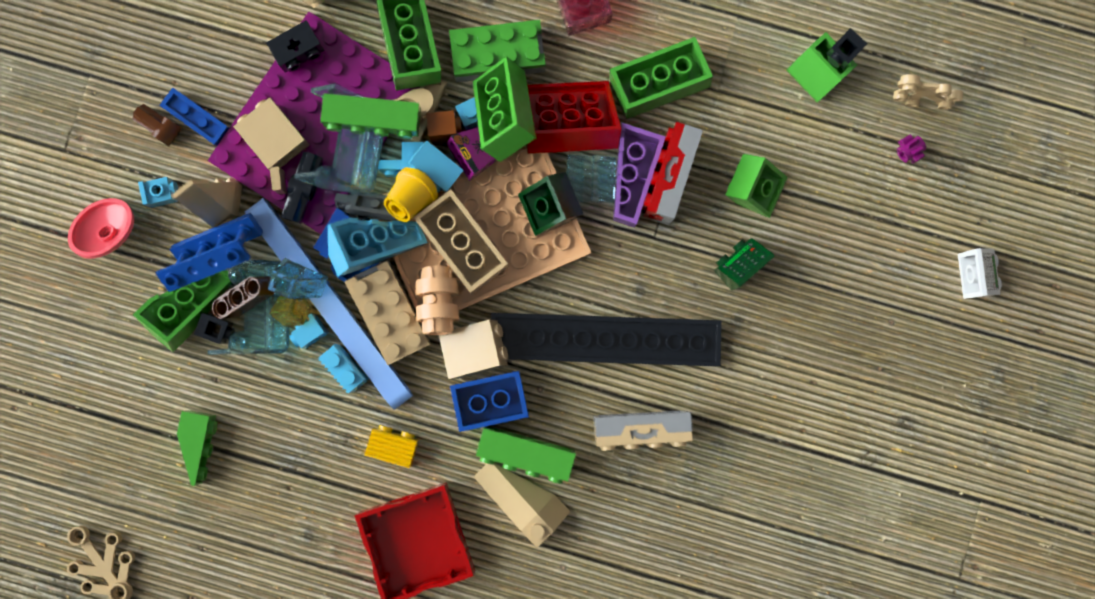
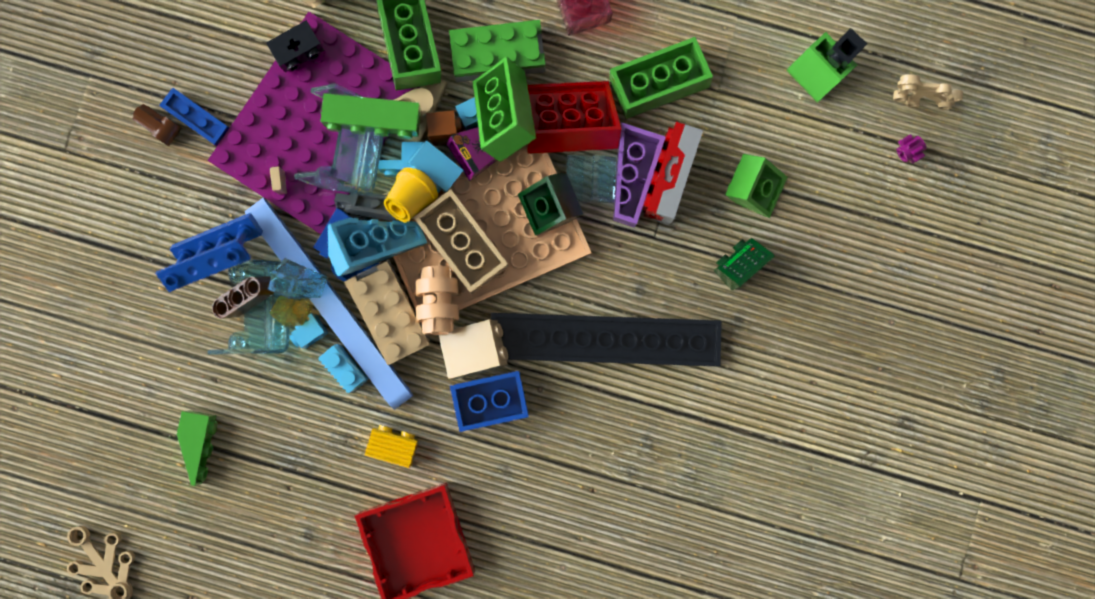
coral dish [68,198,134,259] -> none
bright green wedge [133,270,235,352] -> none
medium azure brick [138,177,179,208] -> none
tan wedge [172,178,242,228] -> none
black brick [194,313,235,344] -> none
tan brick [233,97,310,170] -> none
black piece [281,151,323,224] -> none
tan wedge [473,463,571,548] -> none
bright green brick [476,426,576,484] -> none
piece [593,410,693,450] -> none
white slope [958,248,1002,299] -> none

